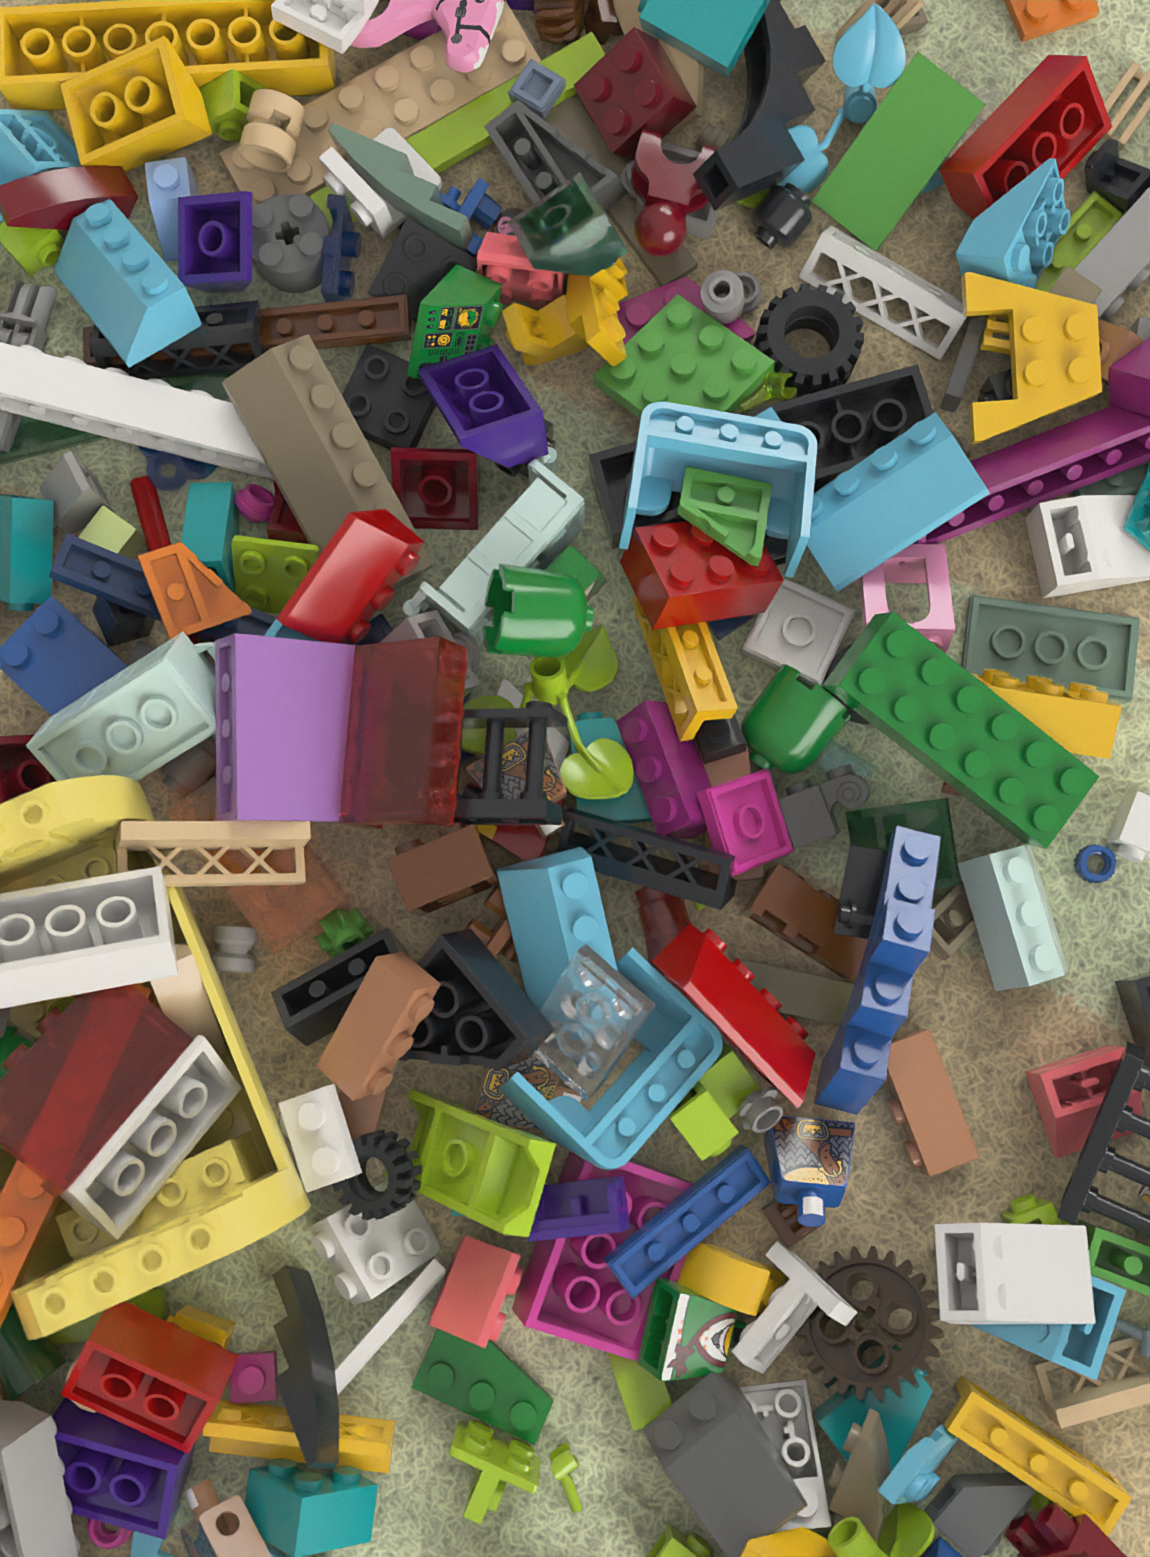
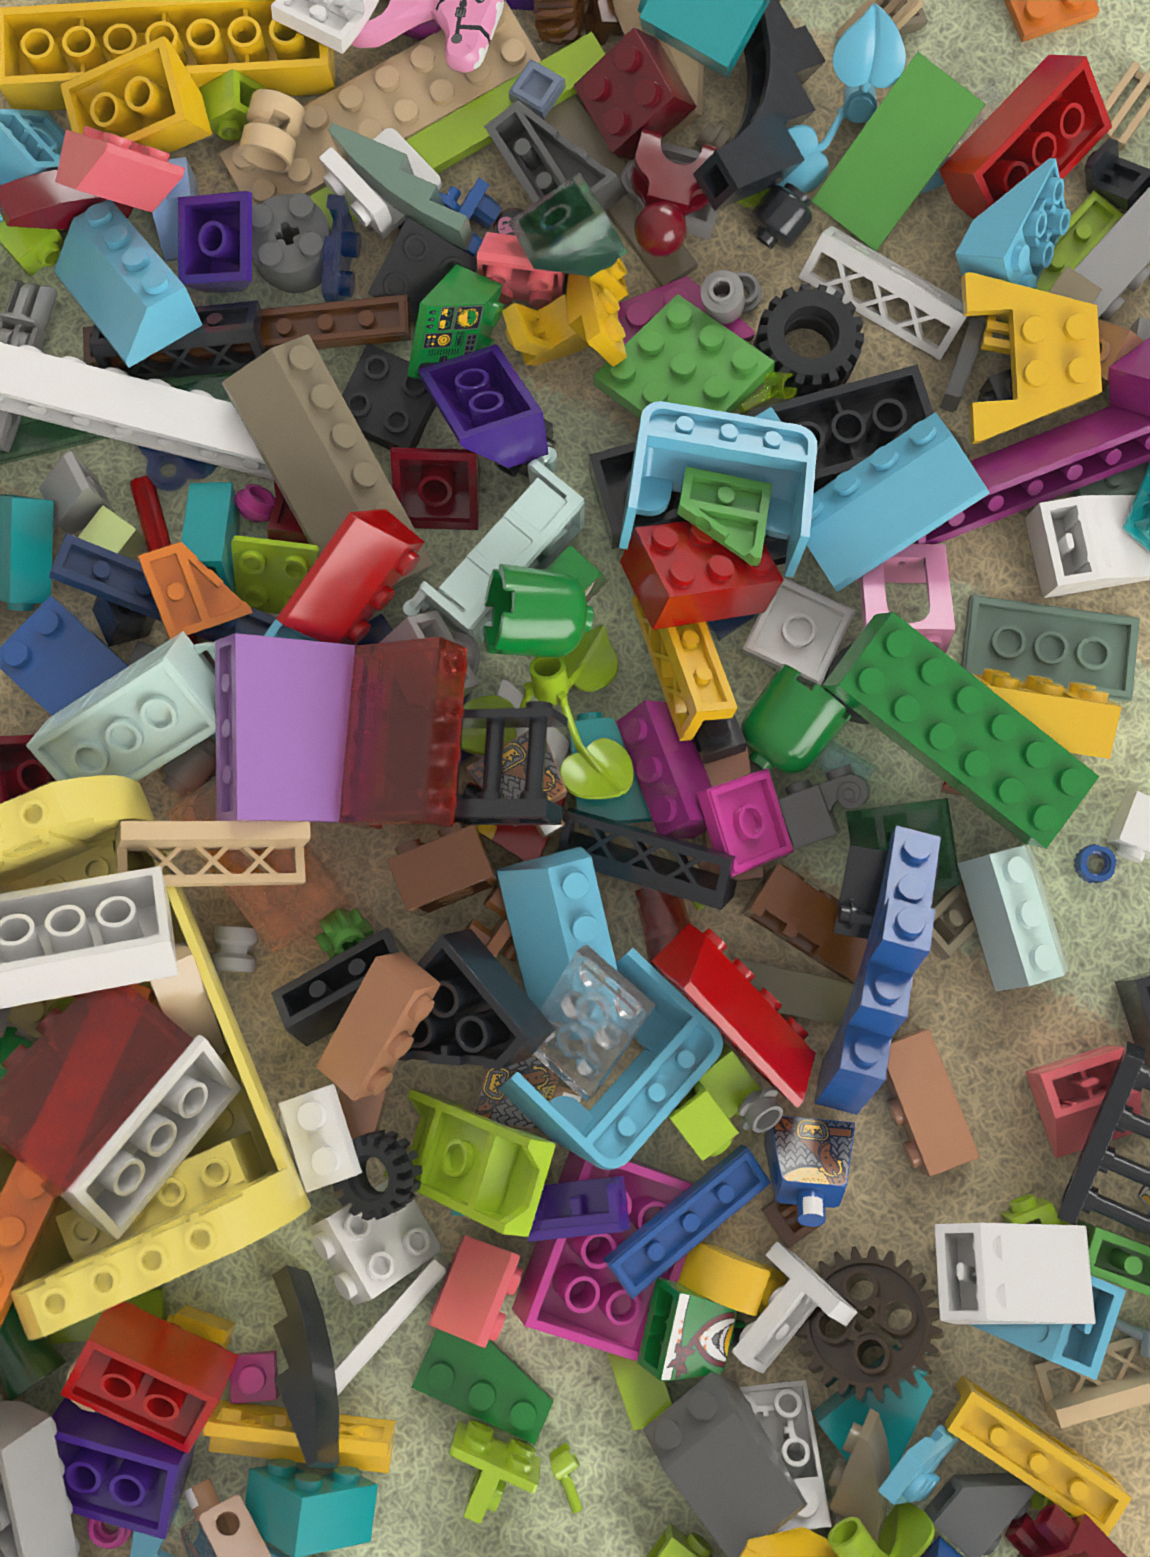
none -> coral slope [55,126,185,213]

